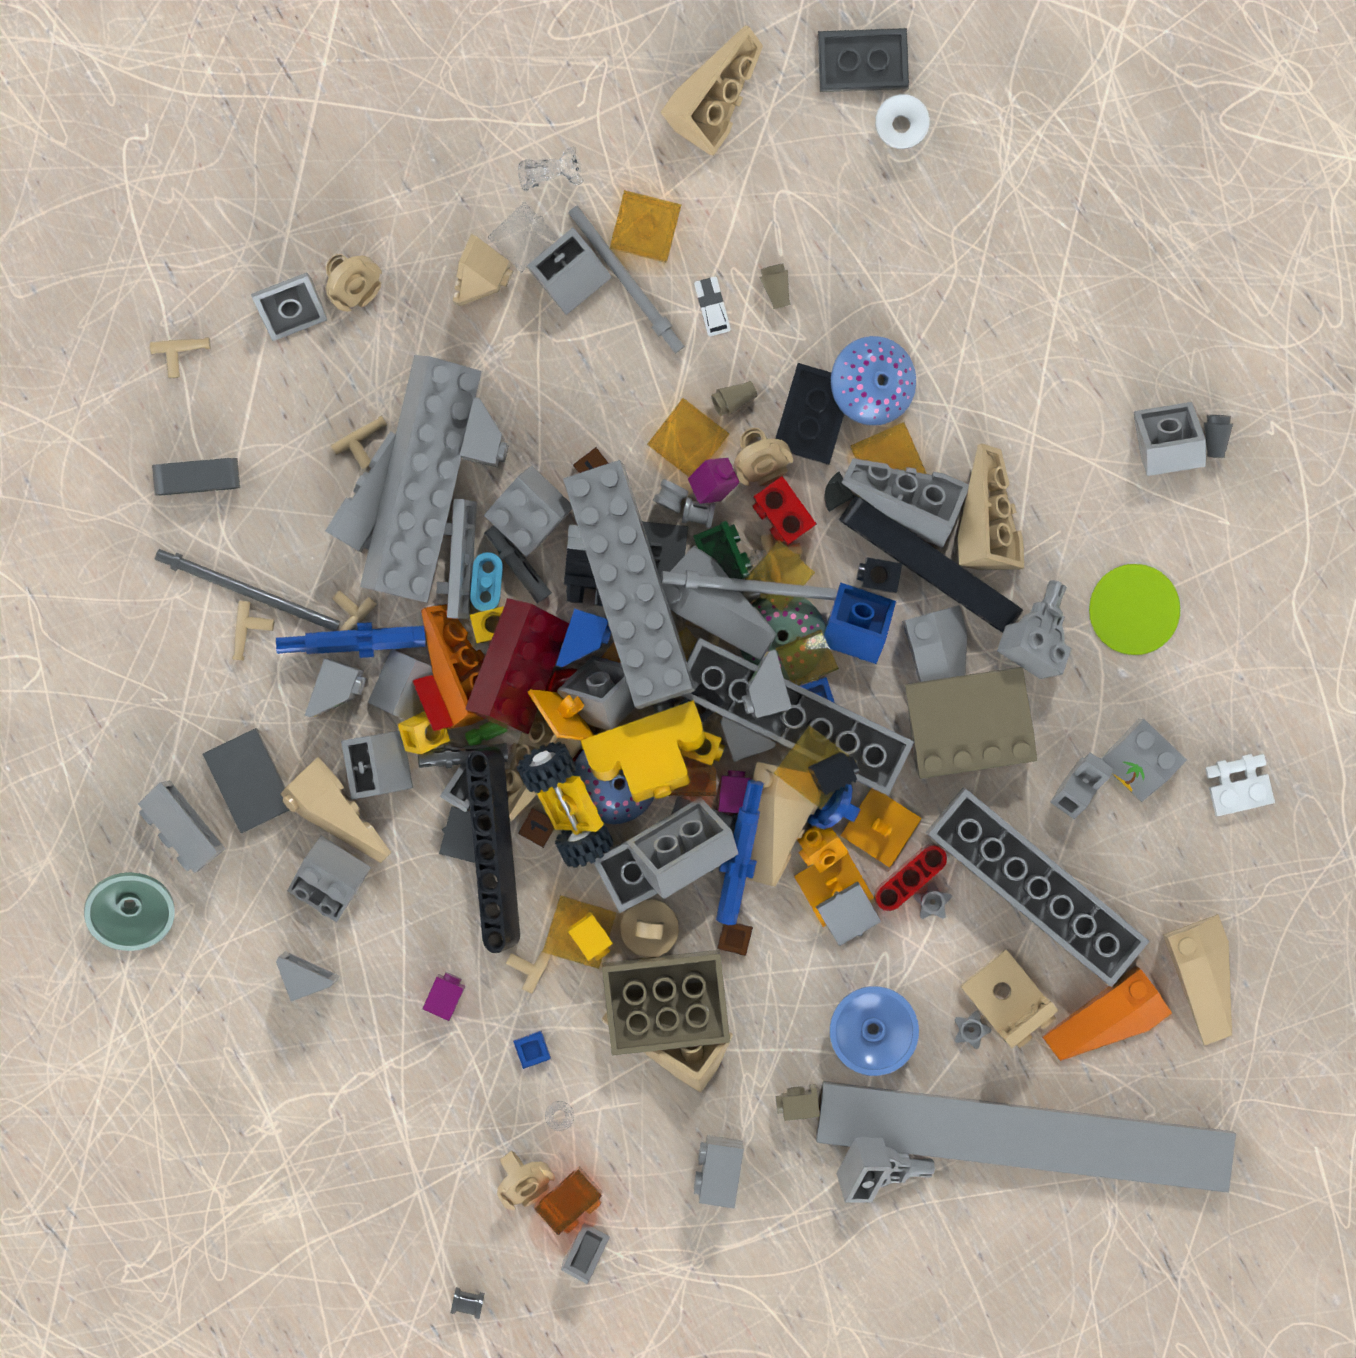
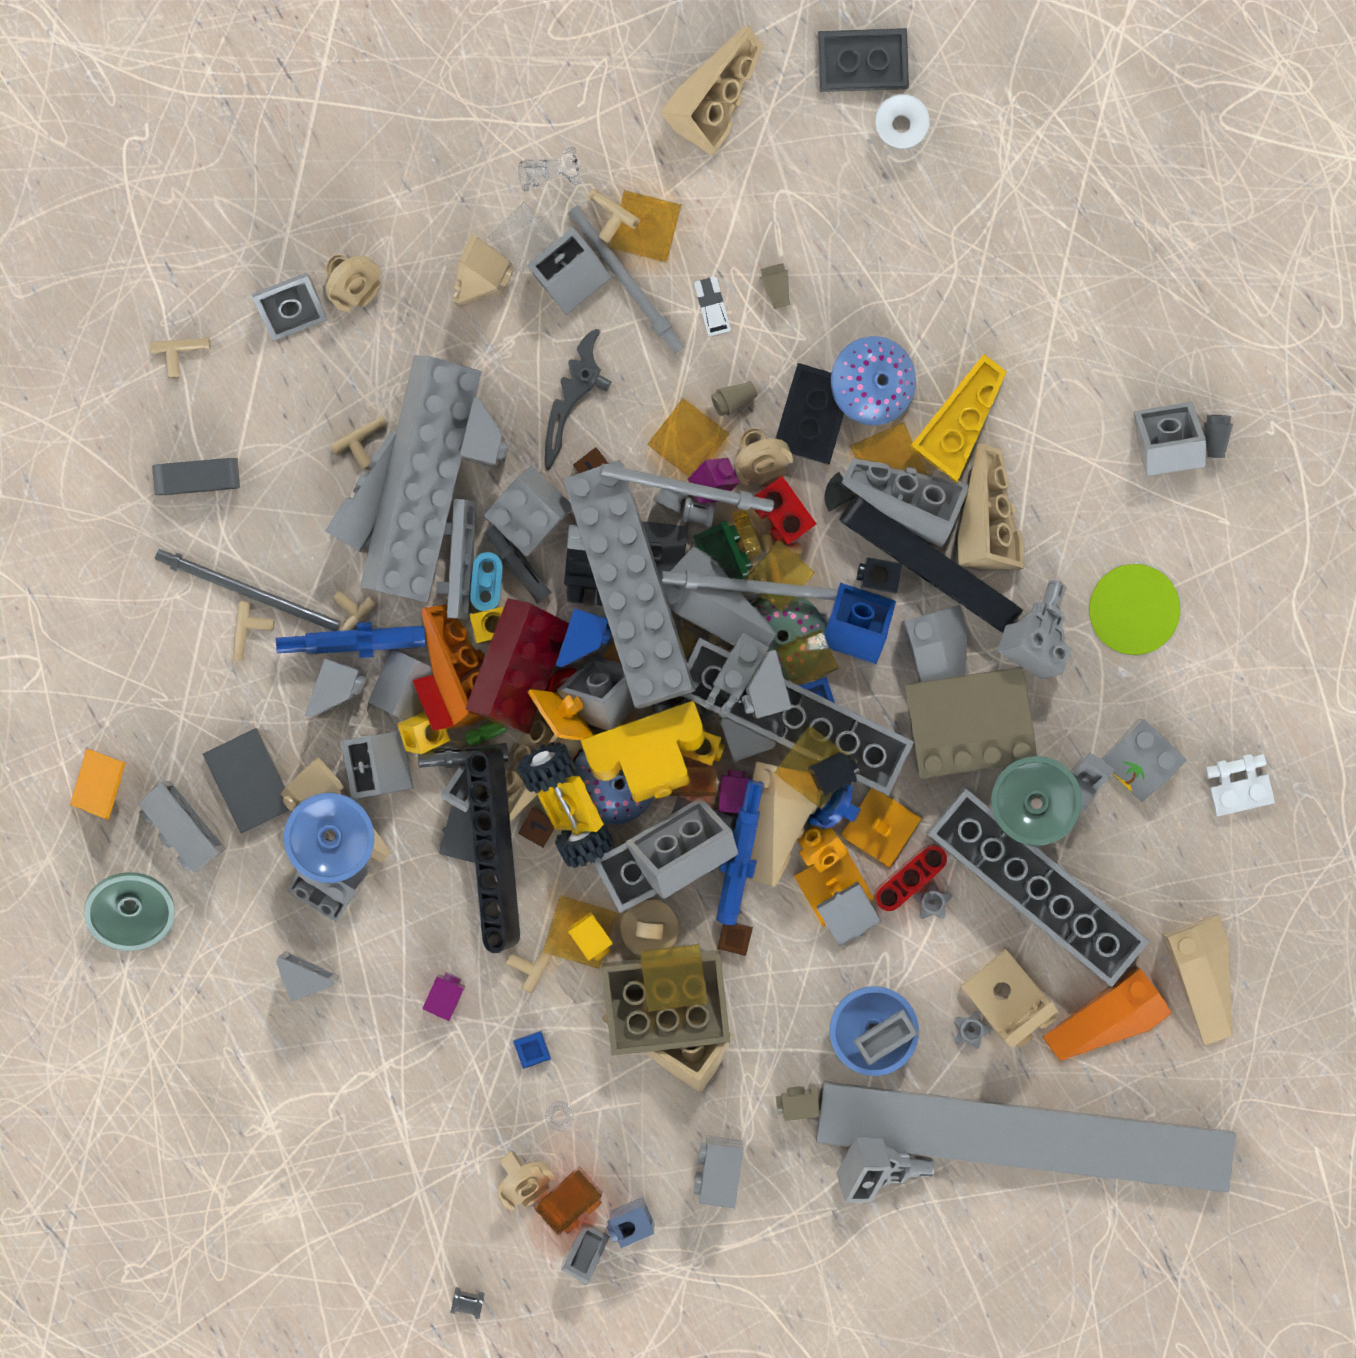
none -> light orange piece [70,748,126,820]
none -> medium blue dish [284,793,374,883]
none -> dark grey piece [545,329,612,469]
none -> tan piece [588,189,640,243]
none -> light grey bar [600,463,774,512]
none -> sand blue brick [606,1197,655,1248]
none -> clear yellow tile [640,943,707,1012]
none -> light grey hinge [703,633,769,719]
none -> clear yellow beam [731,509,762,558]
none -> light grey tile [853,1009,919,1066]
none -> yellow wing [910,354,1007,483]
none -> sand green dish [992,756,1082,846]

